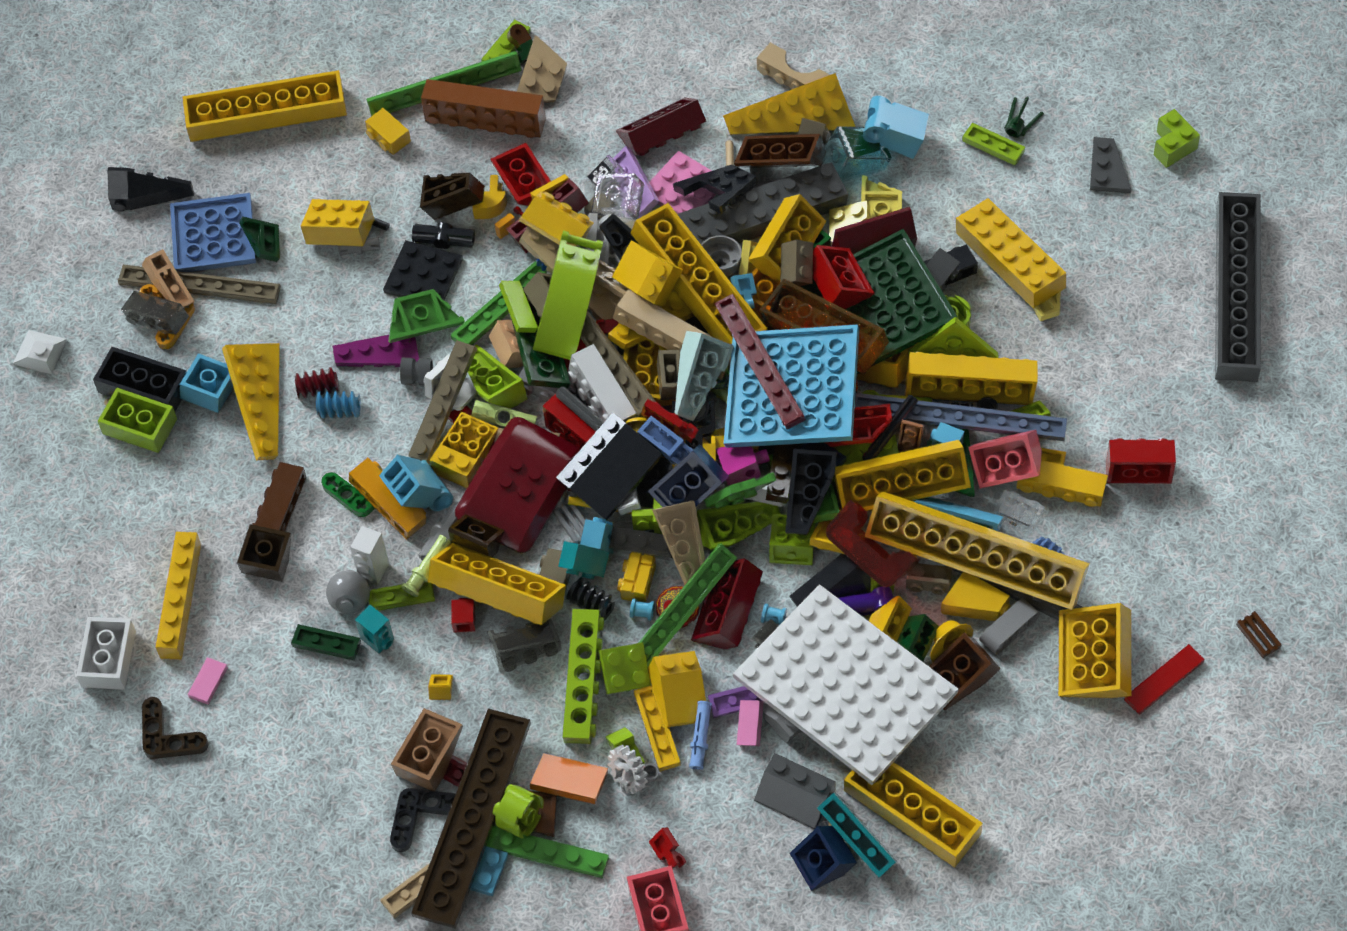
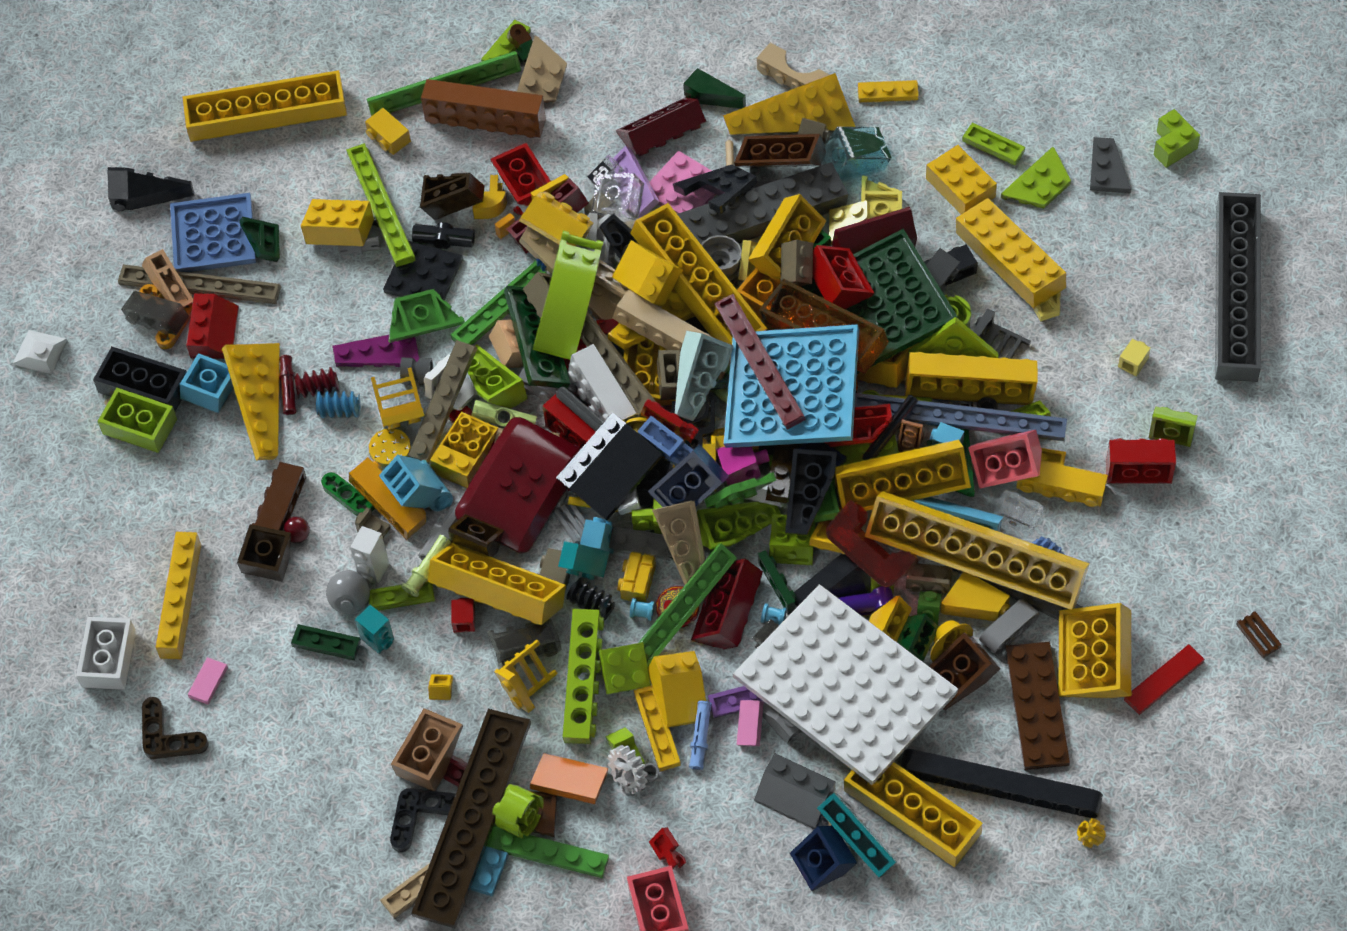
lime tile [499,280,538,333] -> none
medium azure plate [730,273,757,309] -> none
medium azure piece [863,96,929,159] -> none
dark green plant [1004,96,1044,138] -> none
none -> red slope [186,293,239,359]
none -> dark red pin [279,355,296,415]
none -> dark red piece [284,517,310,543]
none -> lime tile [346,143,416,267]
none -> dark tan bracket [355,507,391,538]
none -> yellow tile [369,428,411,467]
none -> yellow plate [371,367,424,430]
none -> yellow plate [494,640,558,713]
none -> dark green slope [683,68,746,109]
none -> dark green plate [758,550,797,615]
none -> yellow plate [858,80,918,103]
none -> black beam [900,749,1103,818]
none -> bright green bracket [917,591,942,625]
none -> yellow brick [926,145,997,214]
none -> dark grey plate [972,309,1031,359]
none -> lime wing [1001,147,1071,209]
none -> reddish brown plate [1005,641,1070,770]
none -> yellow gear [1077,818,1106,849]
none -> light yellow brick [1118,338,1151,376]
none -> lime slope [1148,406,1198,447]

